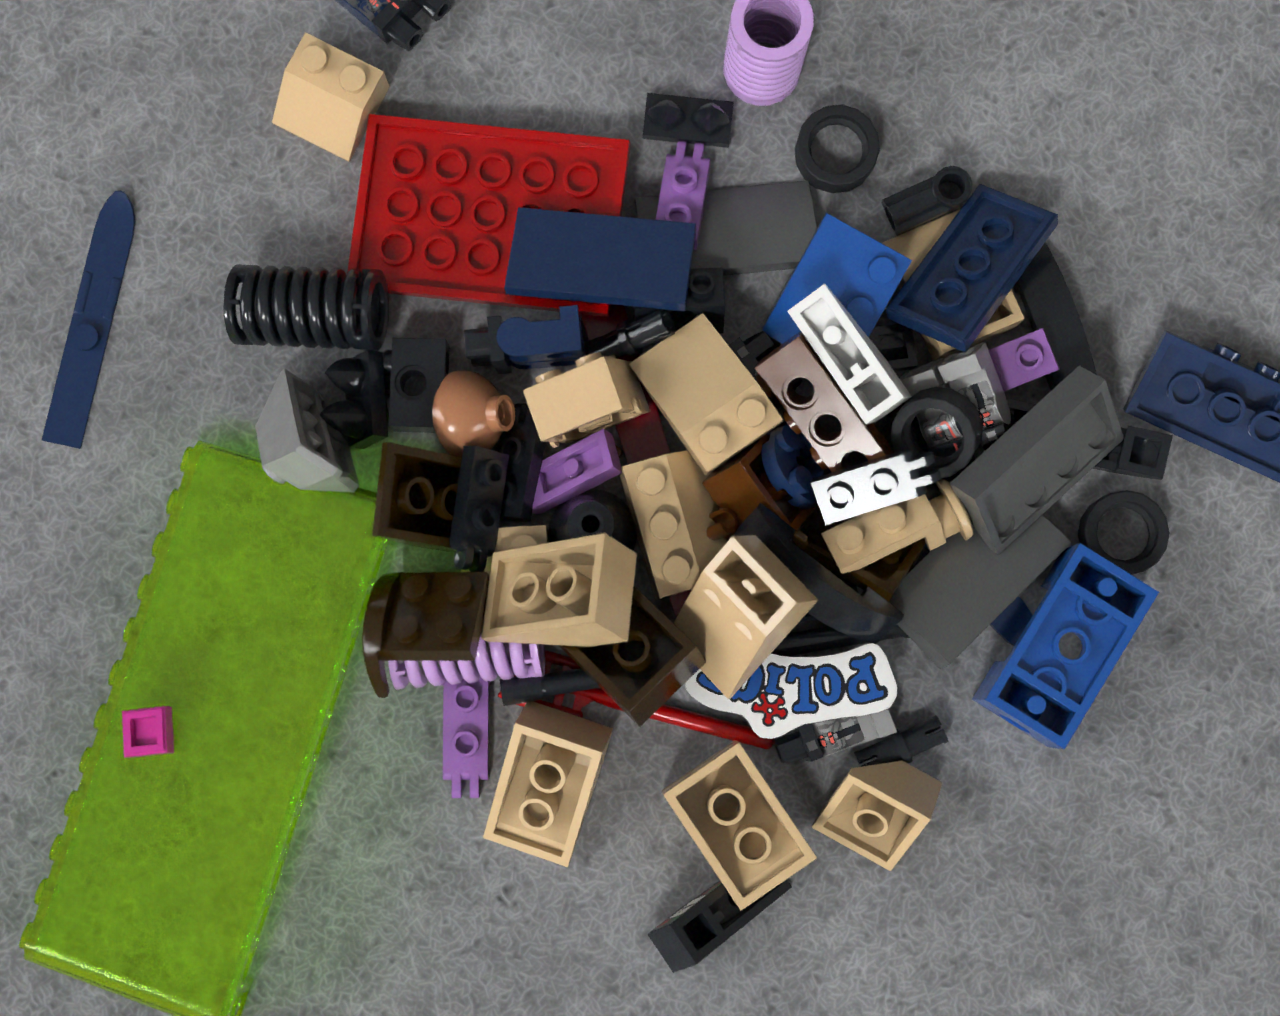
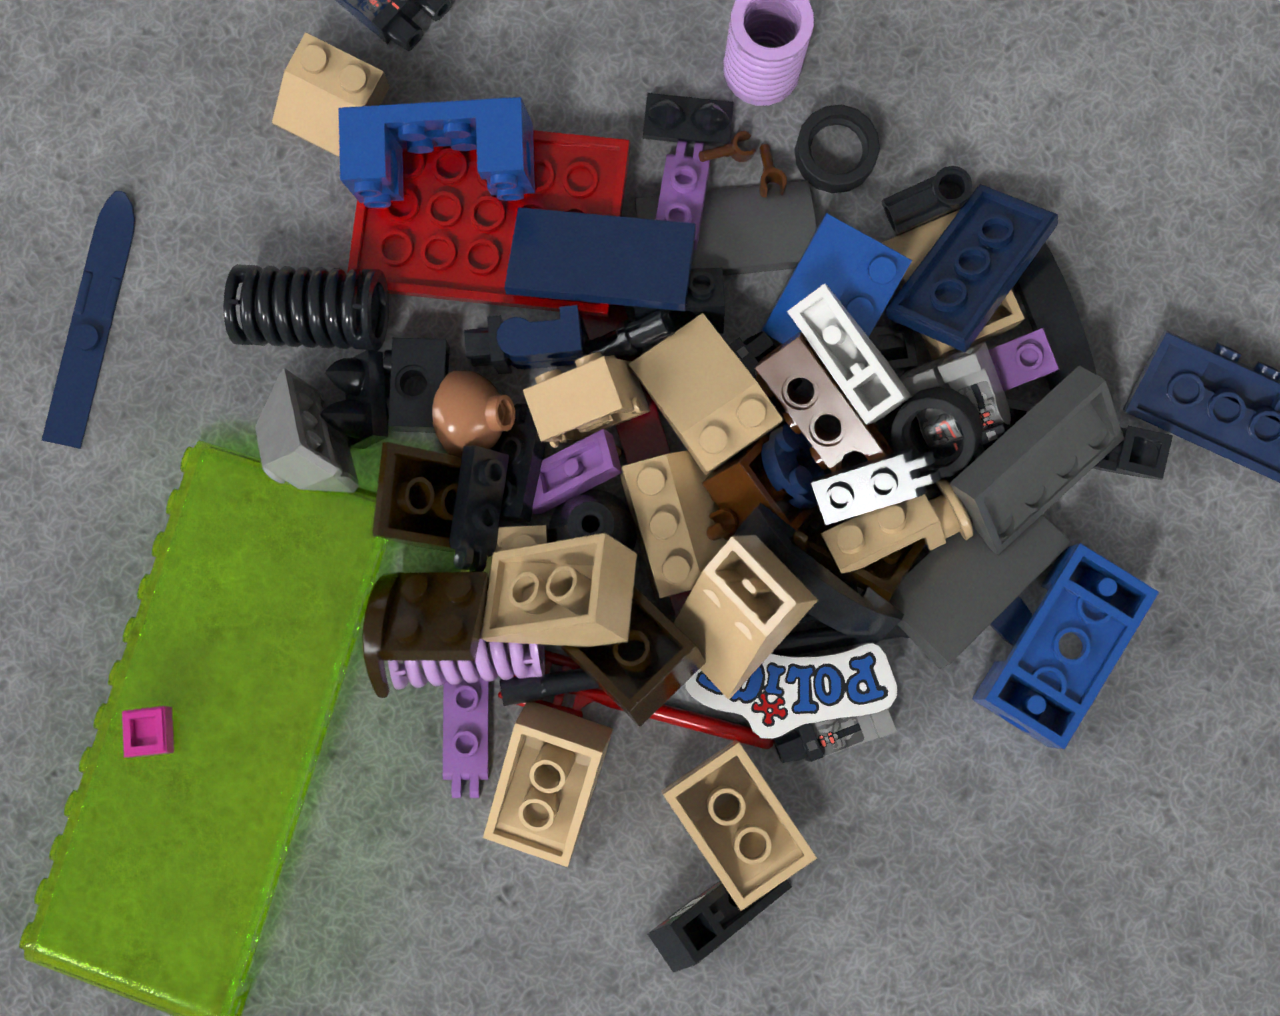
tan slope [812,761,942,871] -> none
black pin [854,715,949,767] -> none
black tyre [1078,490,1170,575] -> none
none -> blue plate [338,97,535,208]
none -> reddish brown hand [698,131,757,162]
none -> reddish brown hand [759,144,787,198]

